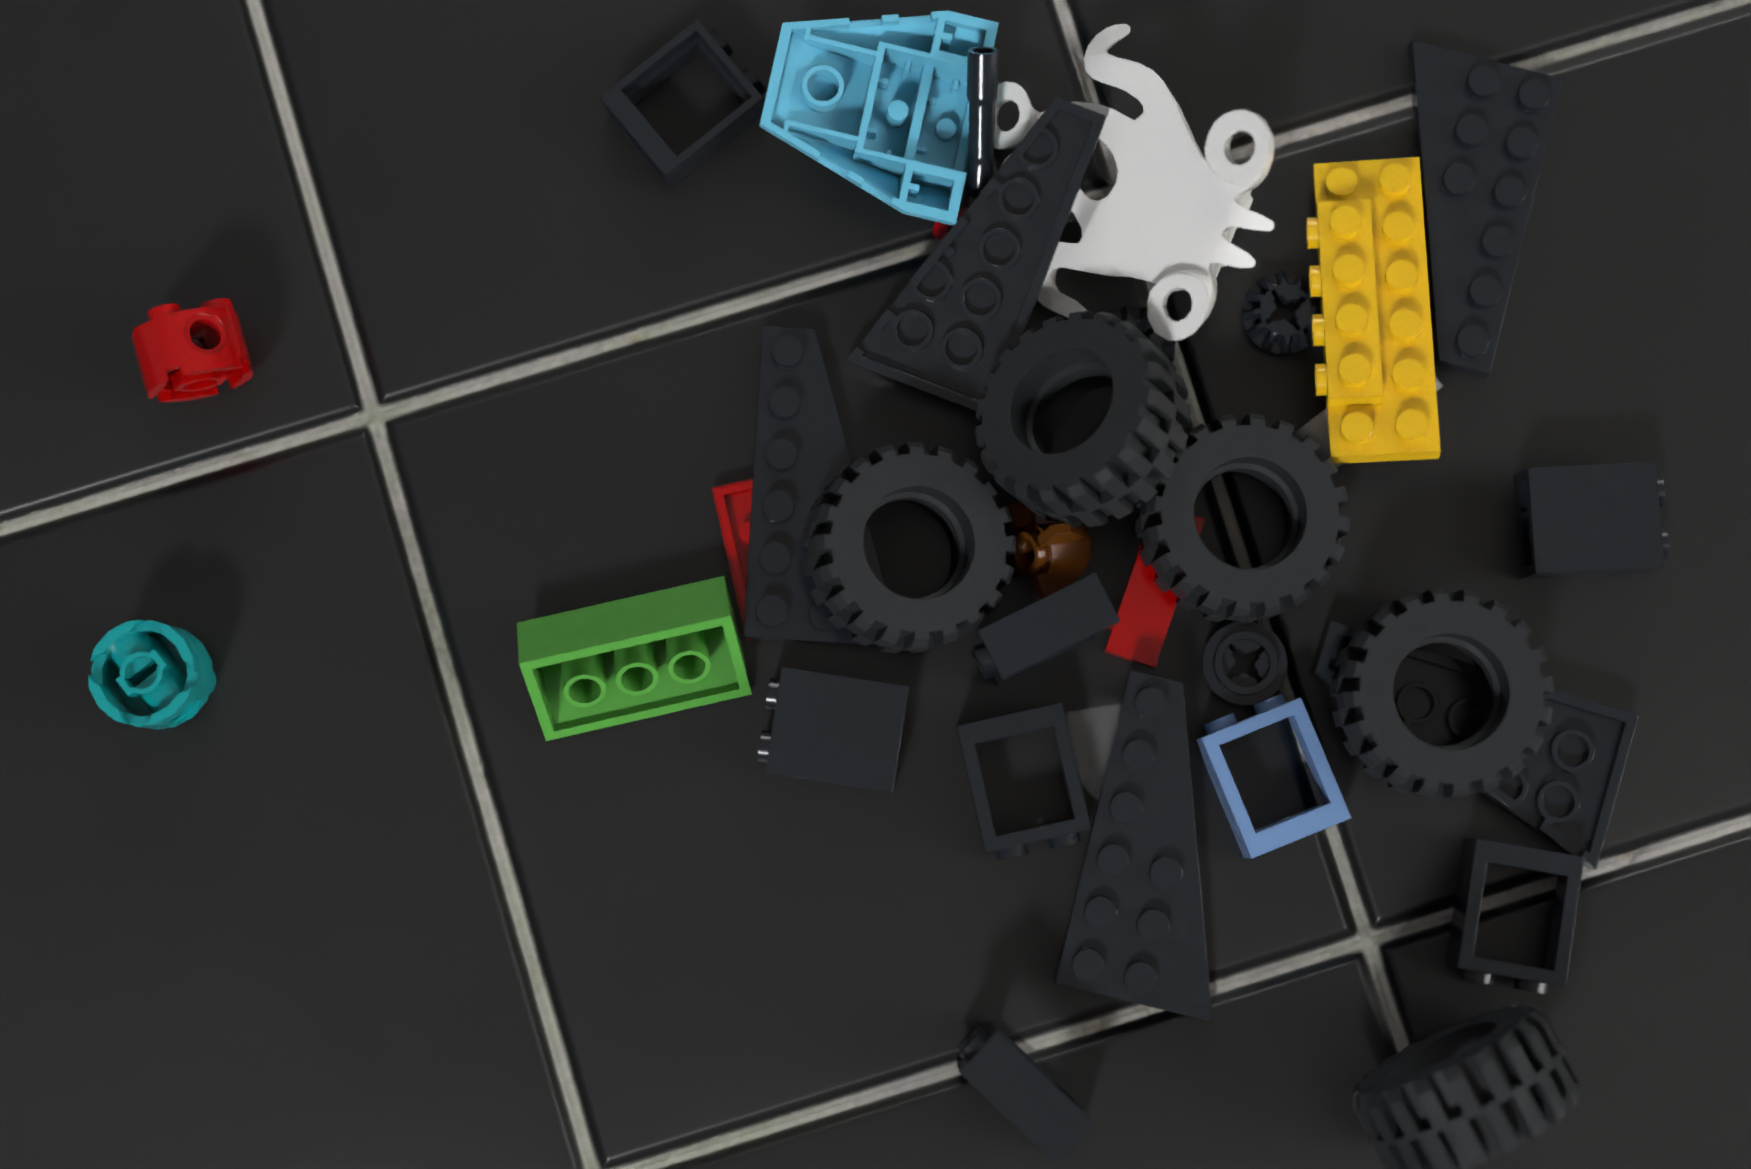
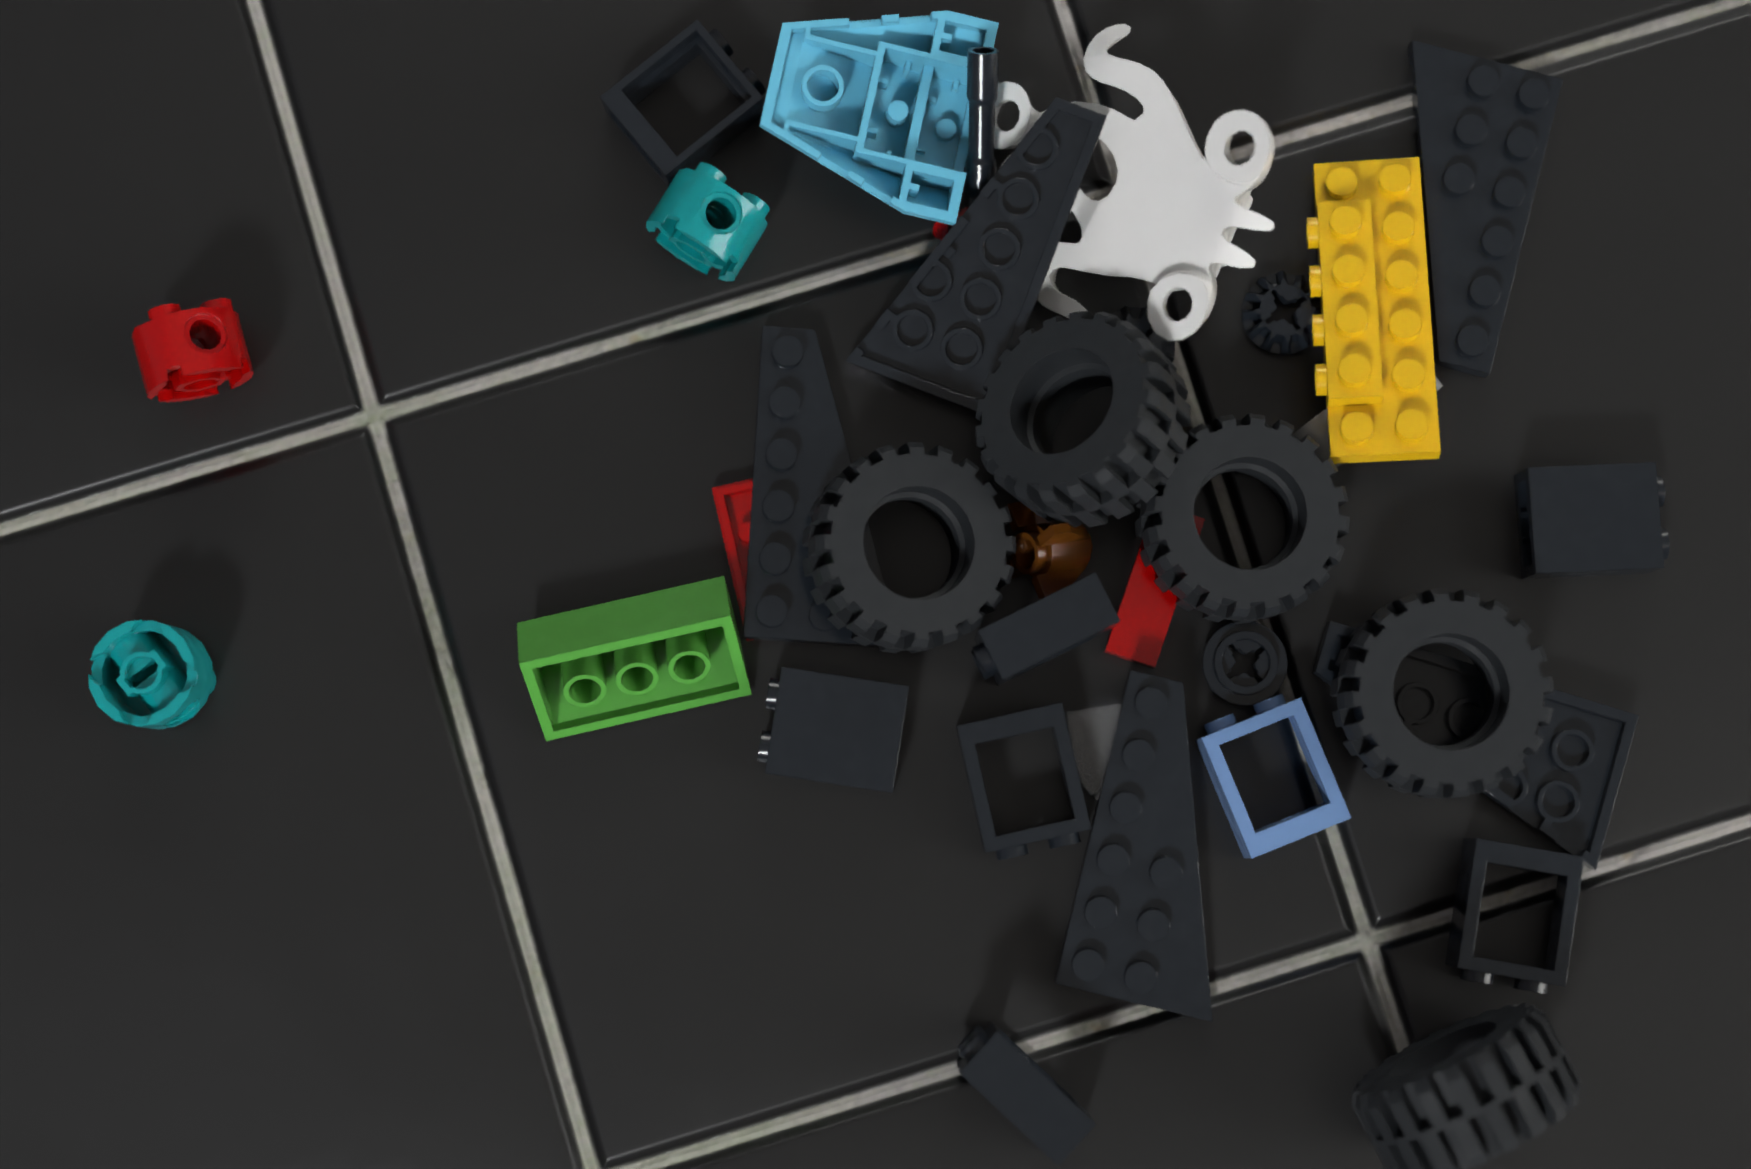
none -> teal brick [646,162,770,281]

